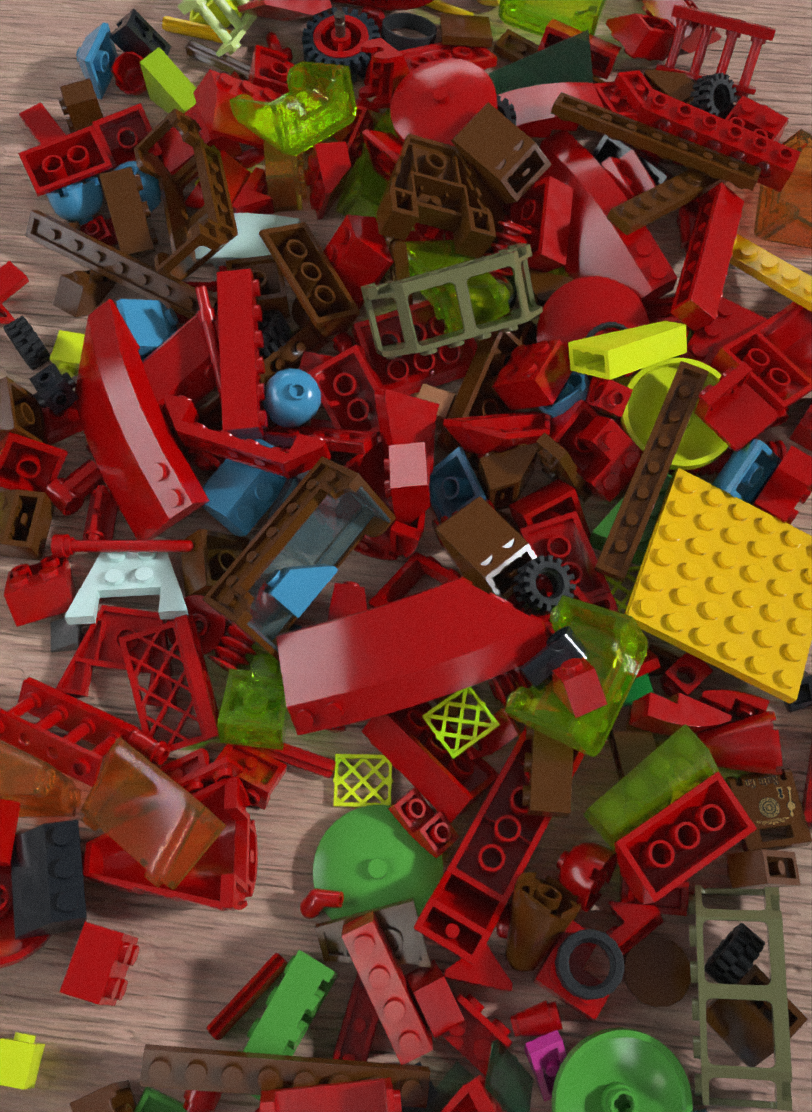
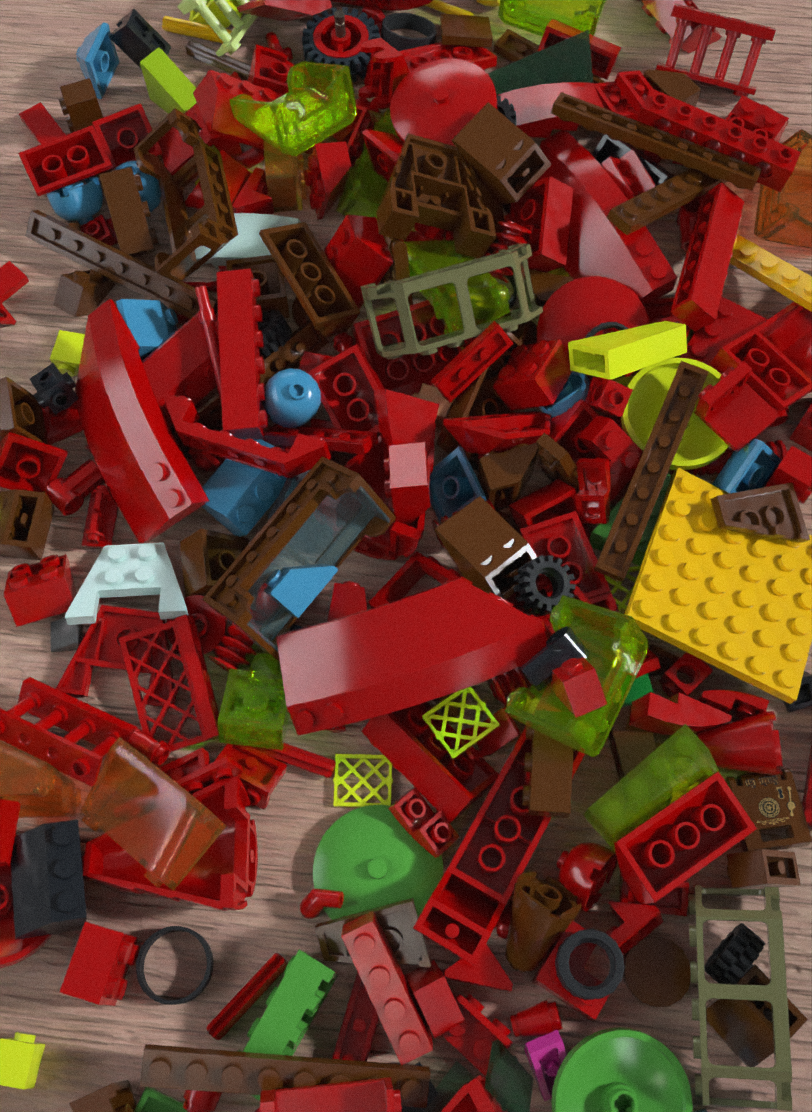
black tyre [3,316,50,371] -> none
red piece [51,534,194,558] -> none
red hair [111,51,147,96] -> none
red slope [605,13,676,61] -> none
black tyre [690,73,737,119] -> none
none -> black tyre [136,926,214,1005]
none -> red tile [430,321,514,403]
none -> red slope [575,458,611,524]
none -> reddish brown wing [710,482,810,543]

